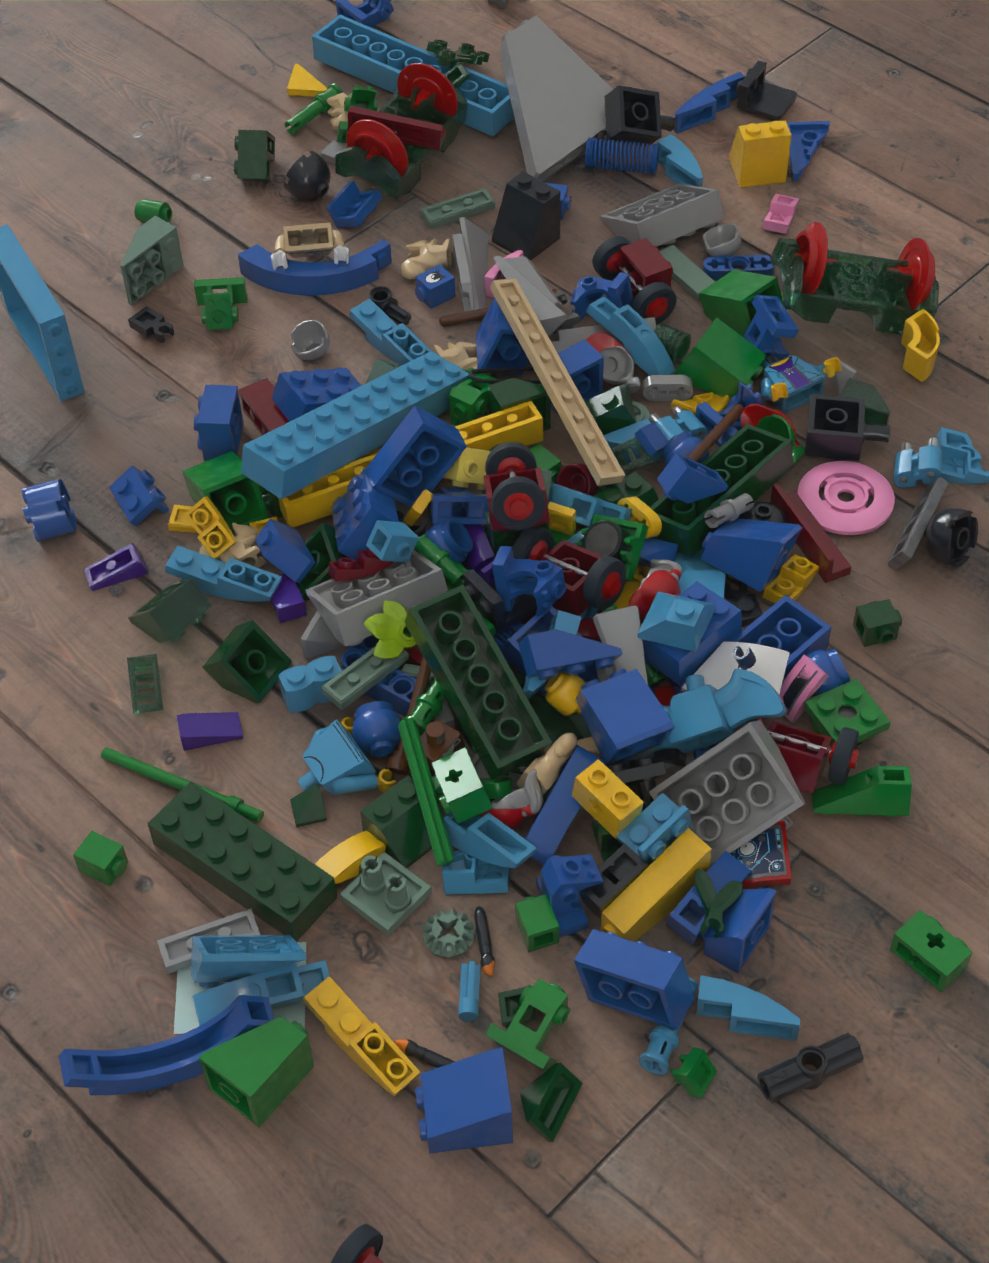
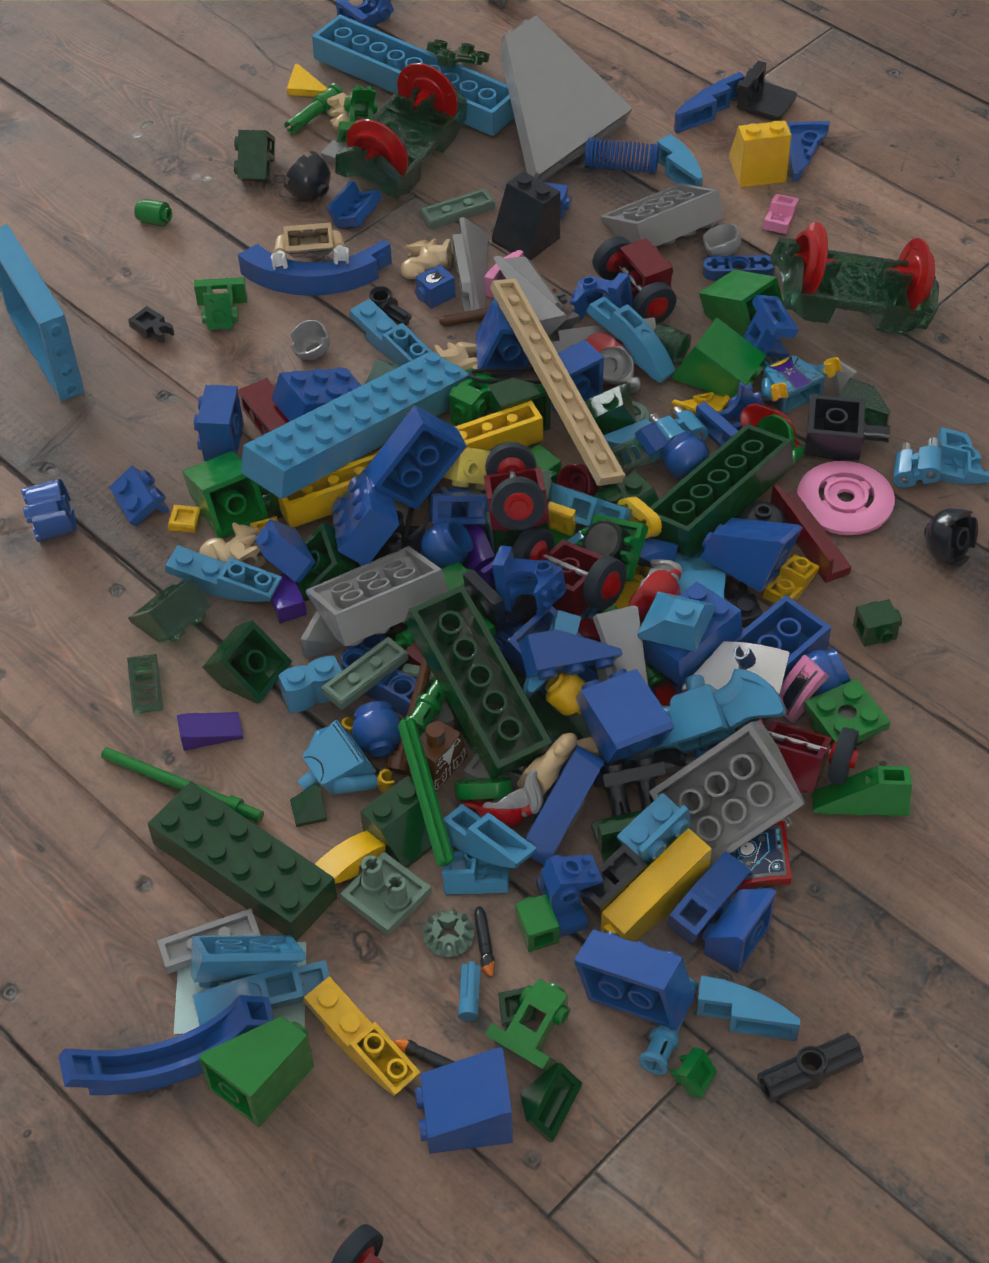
green brick [73,831,128,886] -> none
dark purple slope [84,543,149,591] -> none
sand green slope [120,216,184,305] -> none
yellow slope [183,496,237,559] -> none
dark red slope [328,547,393,582] -> none
dark red panel [348,106,446,150] -> none
lime plate [363,600,416,659] -> none
dark azure brick [366,520,419,562] -> none
yellow tile [403,489,433,527] -> none
green pin [414,534,466,586] -> none
brick [431,747,493,824] -> none
dark green slope [445,62,470,89] -> none
yellow brick [572,759,644,839] -> none
black brick [604,85,676,147] -> none
light grey beam [643,375,693,401] -> none
blue slope [657,452,728,504] -> none
sand green tile [659,245,715,301] -> none
reddish brown piece [685,404,744,462] -> none
dark green piece [693,869,742,939] -> none
light grey pin [704,493,754,528] -> none
flat silver tile [887,477,948,570] -> none
green brick [890,910,973,993] -> none
yellow brick [901,309,940,382] -> none

